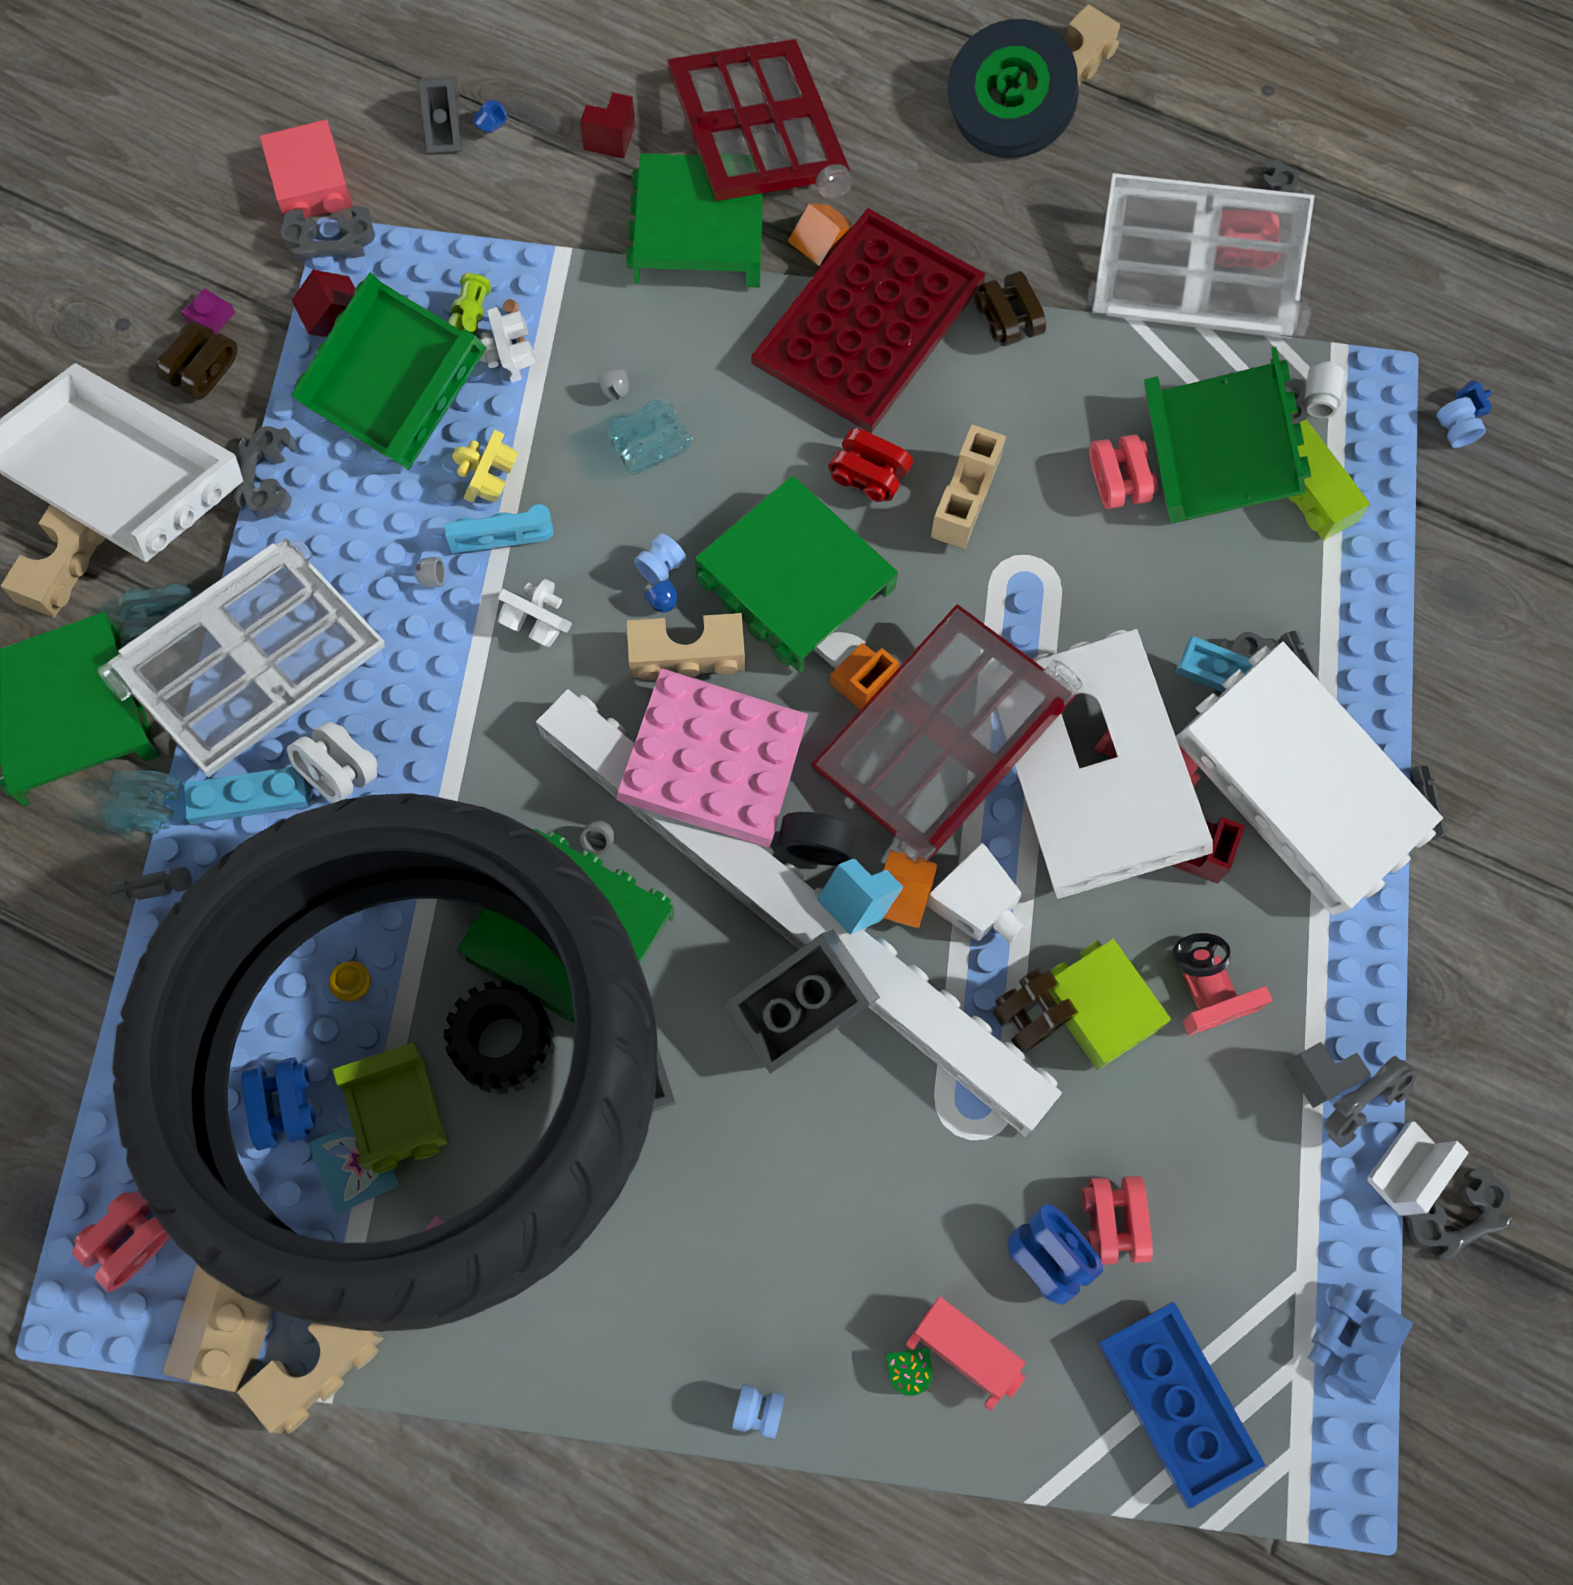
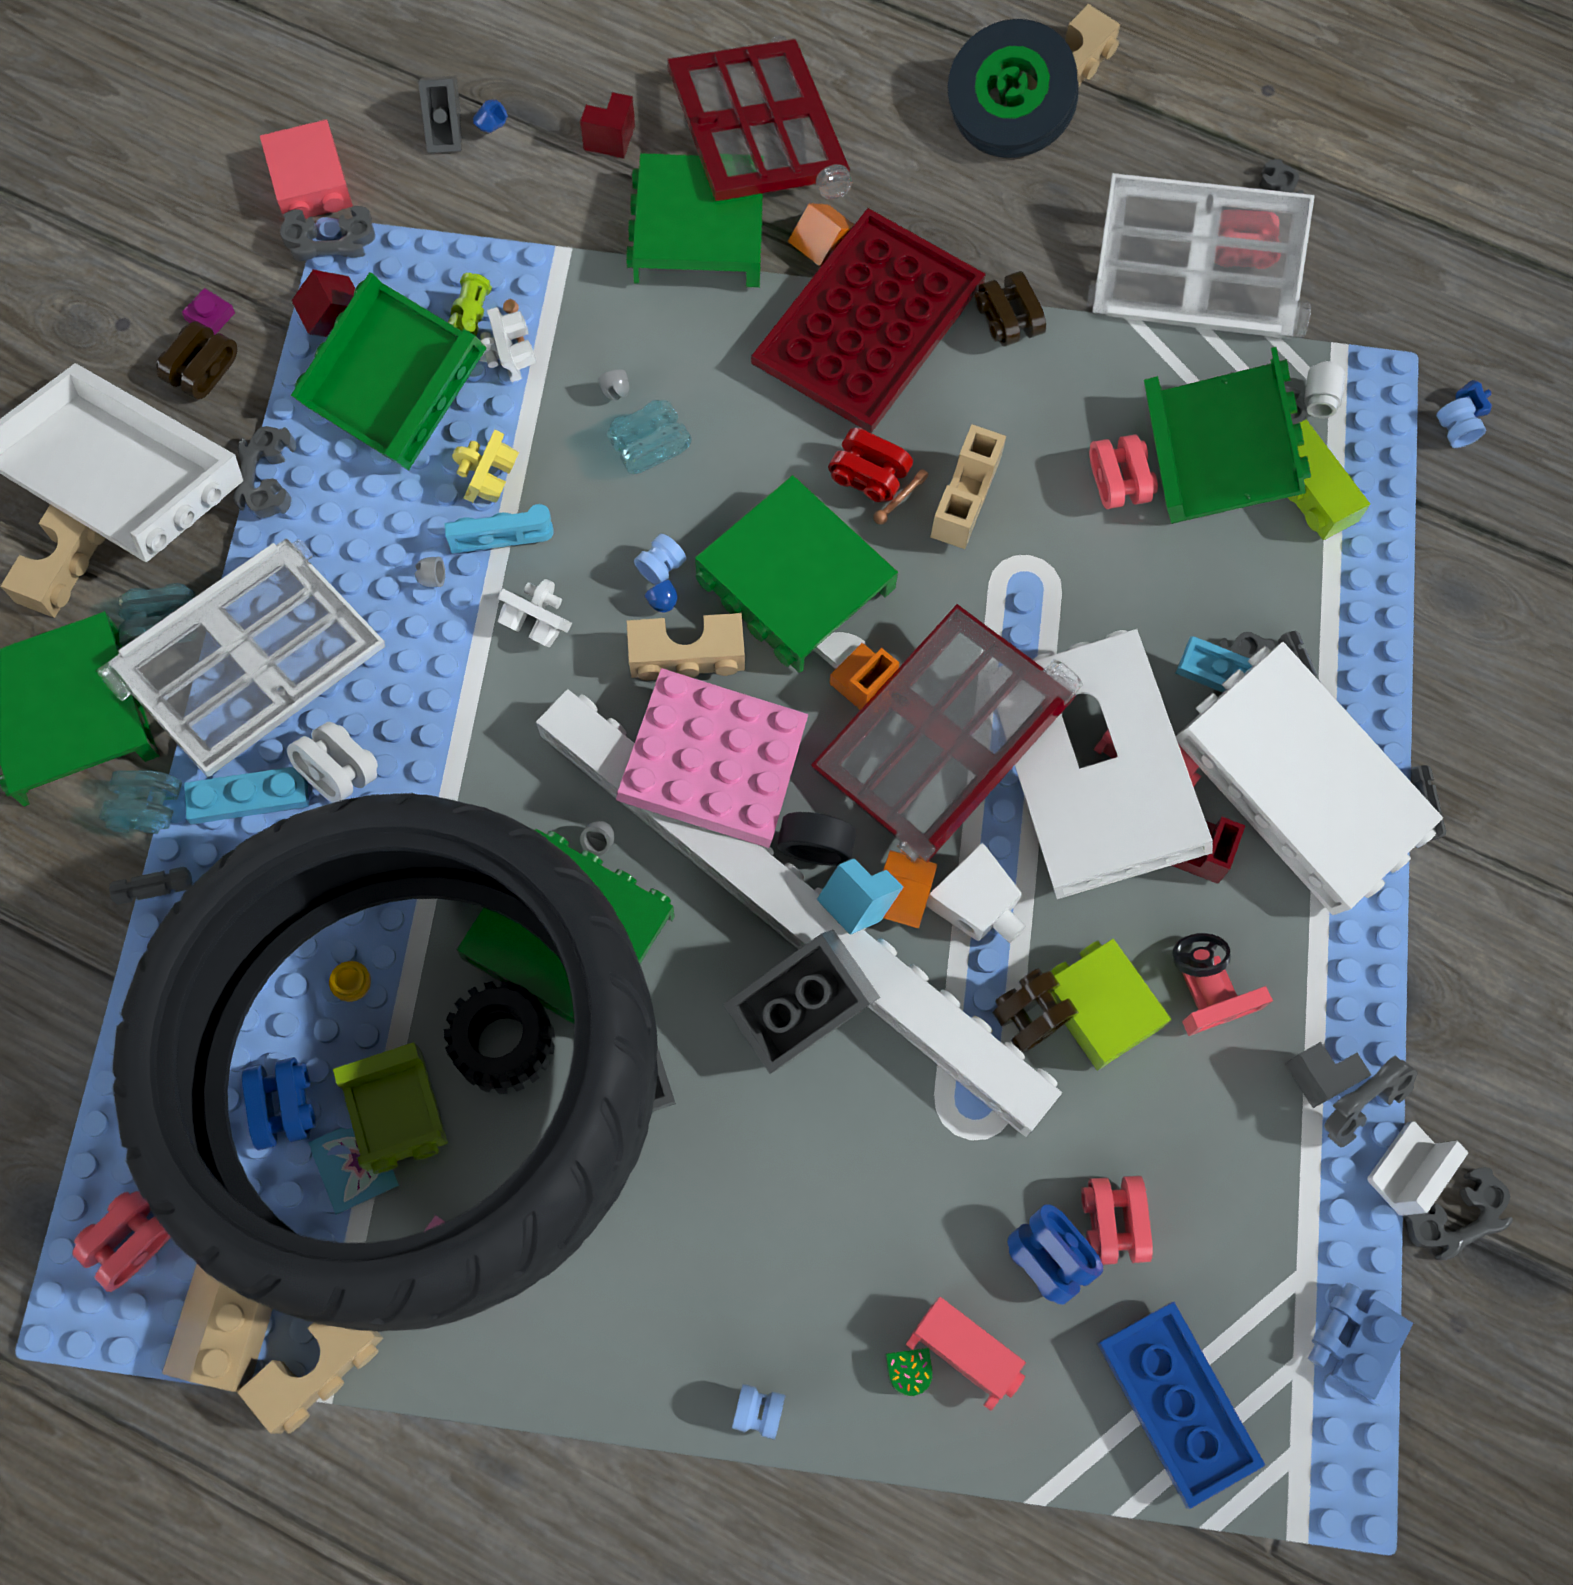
none -> nougat hinge [873,469,929,525]

